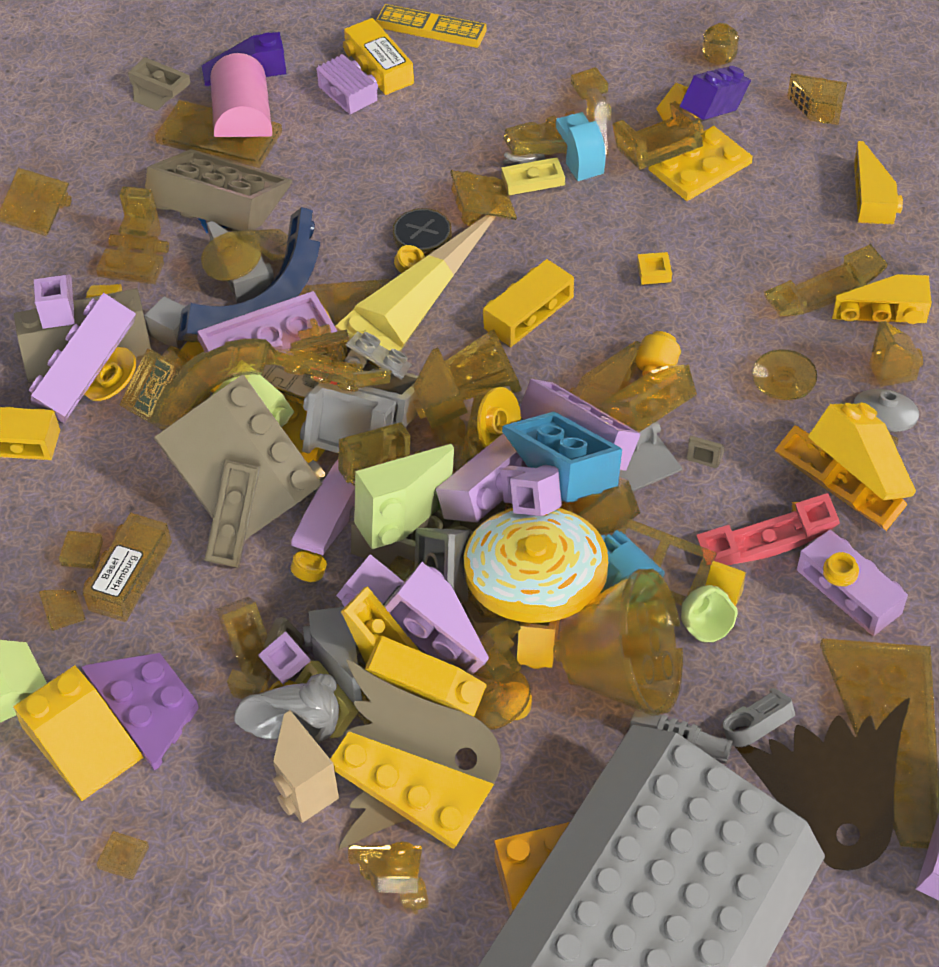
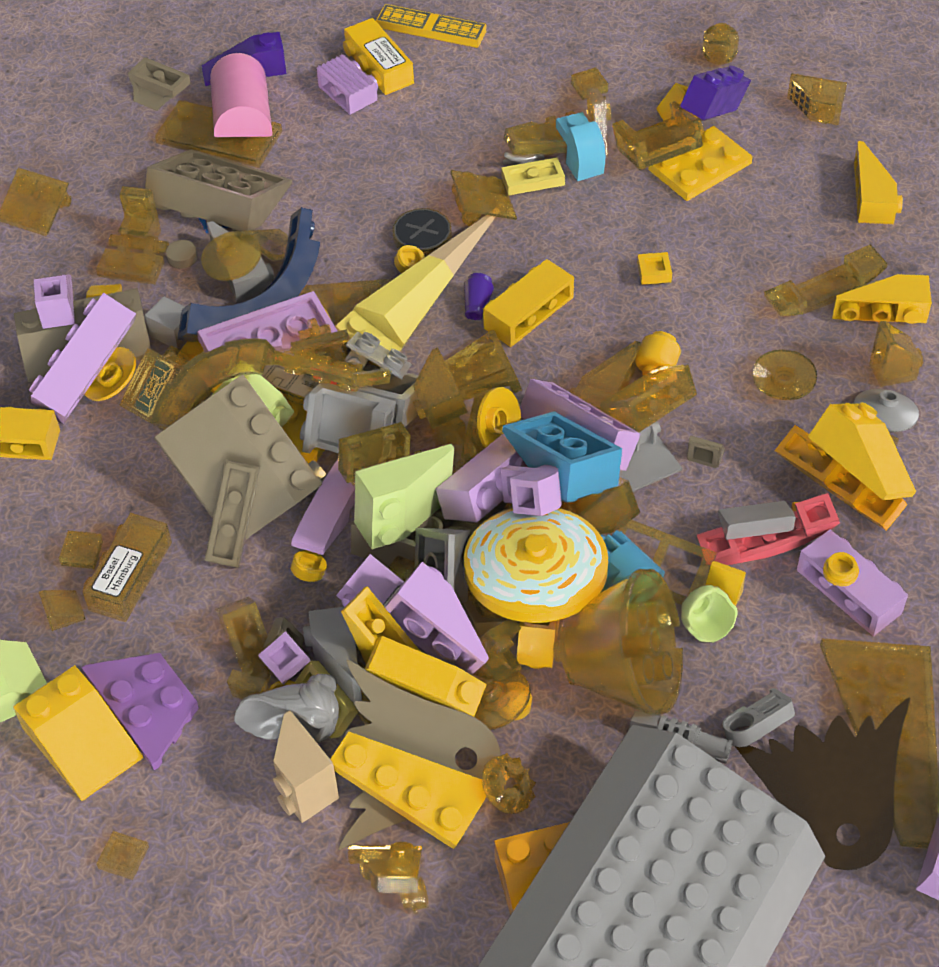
none -> dark tan tile [166,240,197,269]
none -> dark purple cone [464,273,494,320]
none -> clear yellow gear [482,753,537,814]
none -> light grey slope [718,501,796,540]

